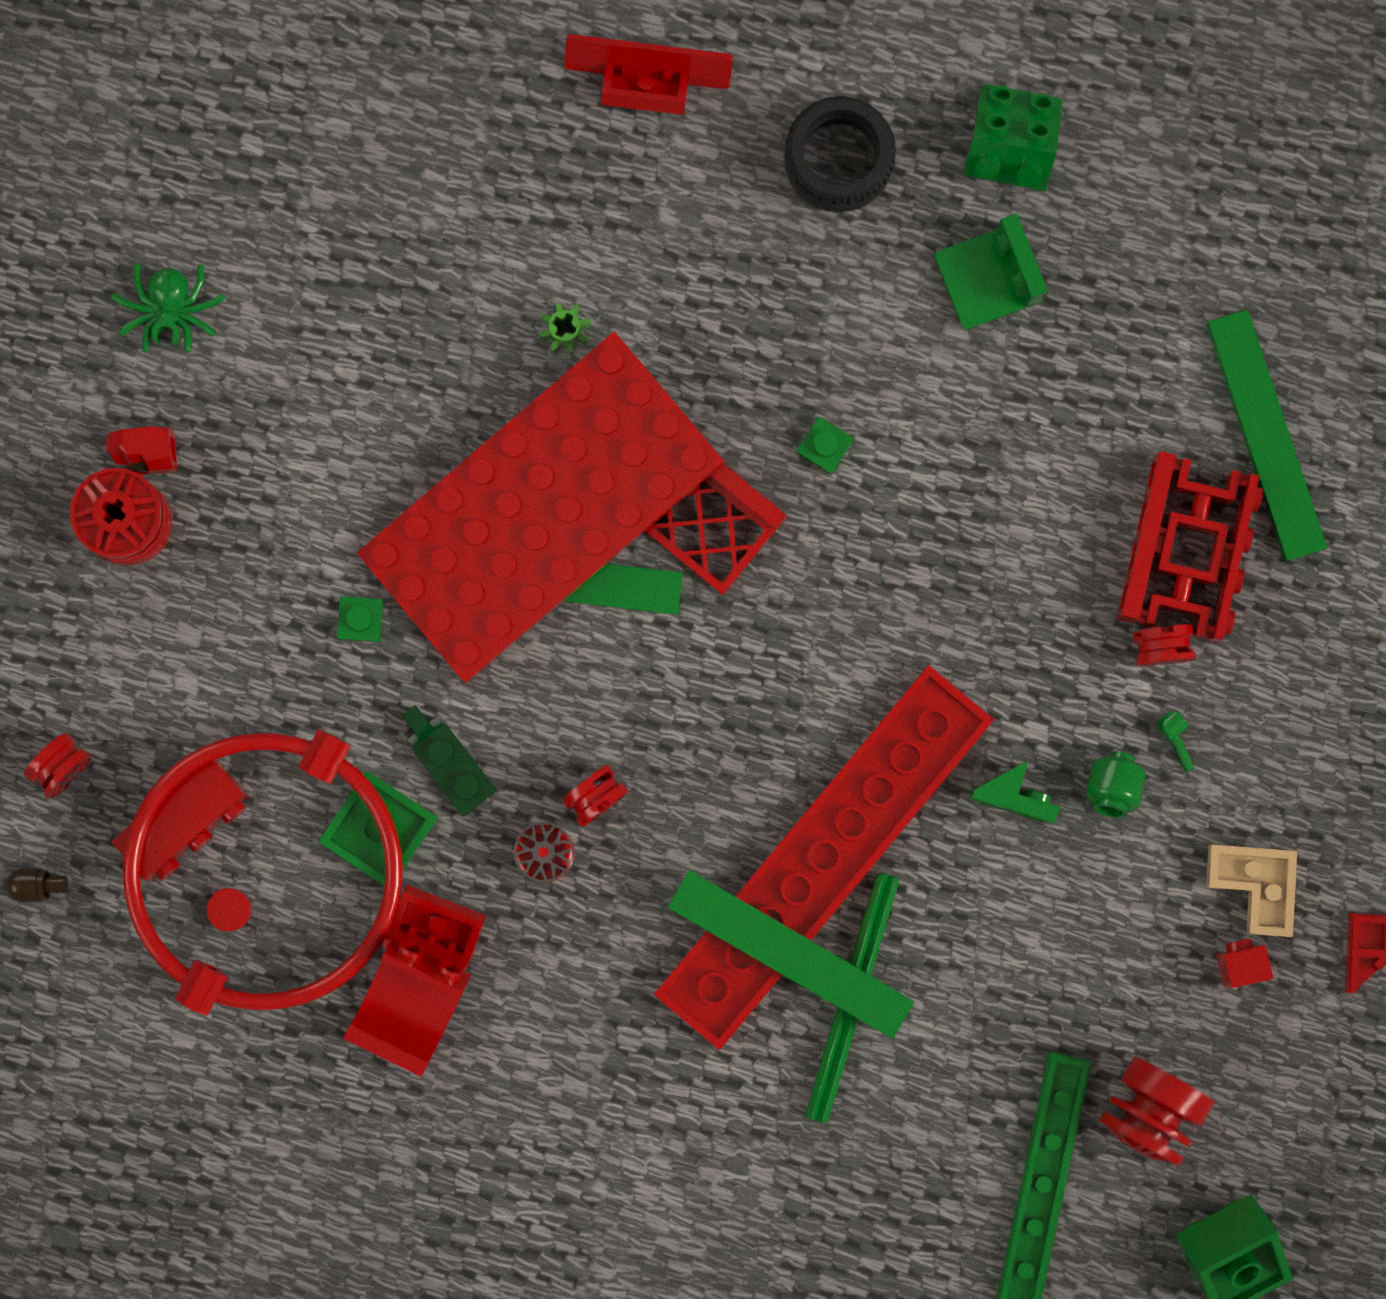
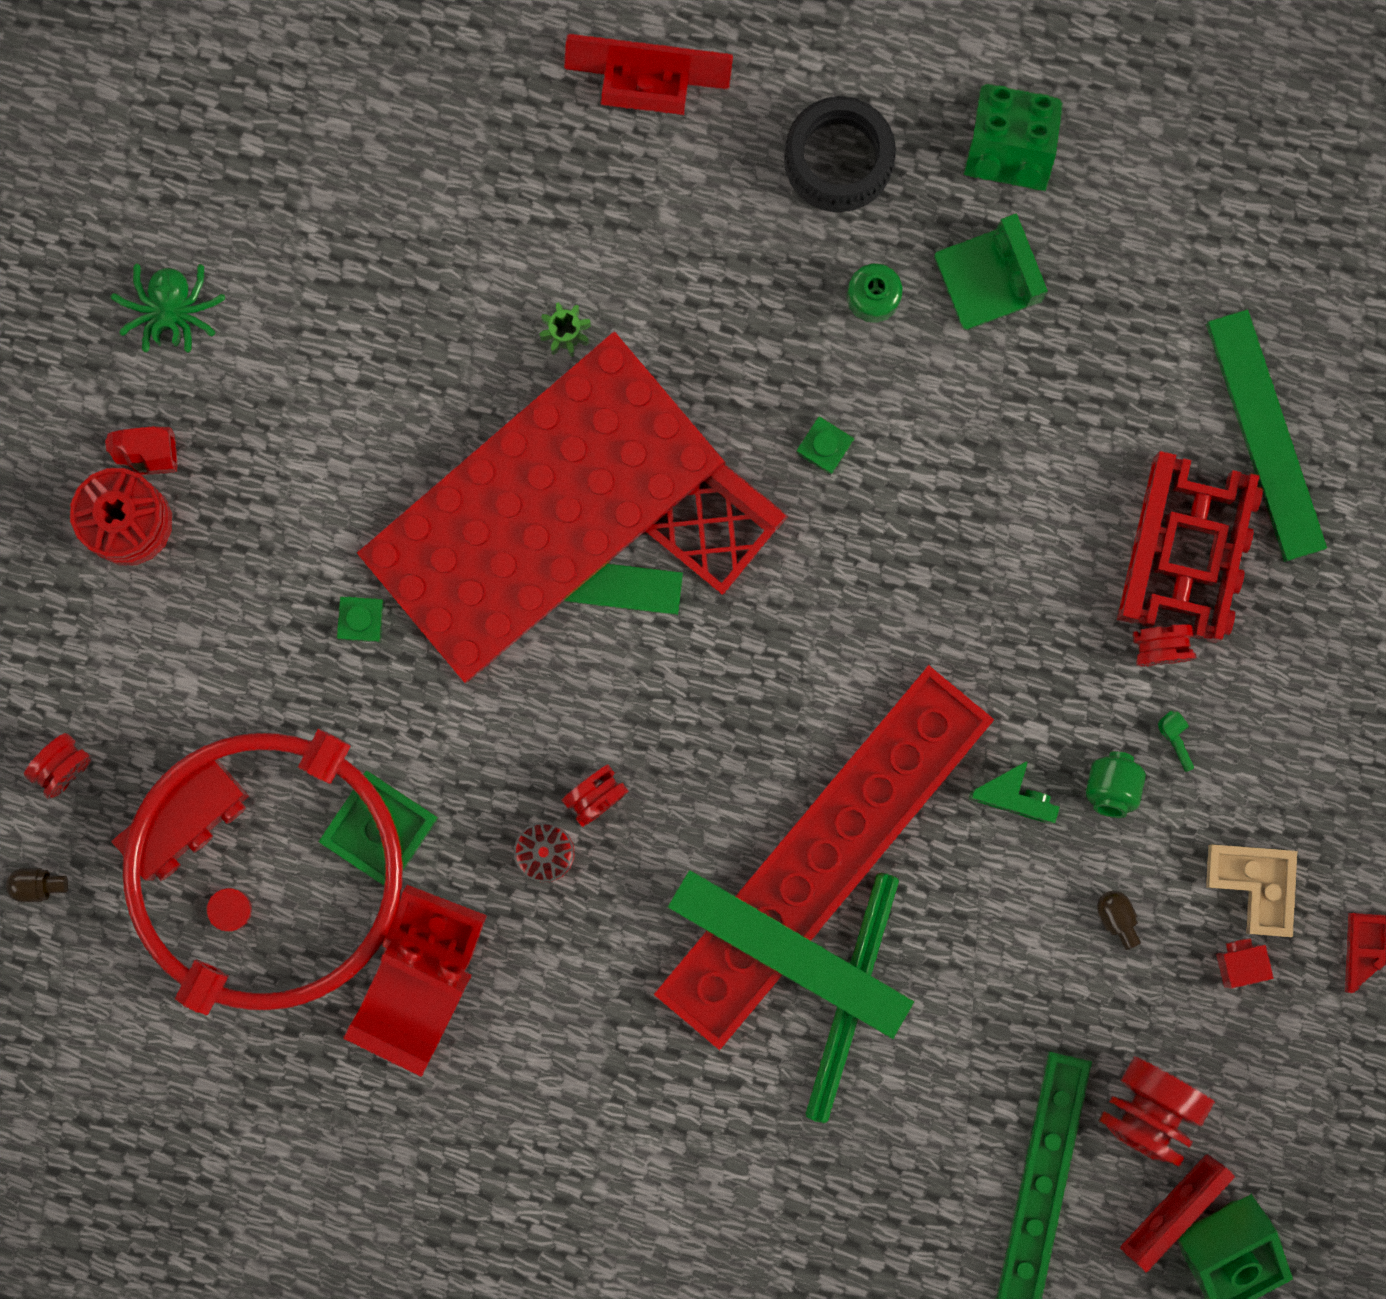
dark green hinge [401,705,497,817] -> none
none -> green head [846,263,903,323]
none -> dark brown cylinder [1097,890,1141,950]
none -> red tile [1119,1154,1235,1273]

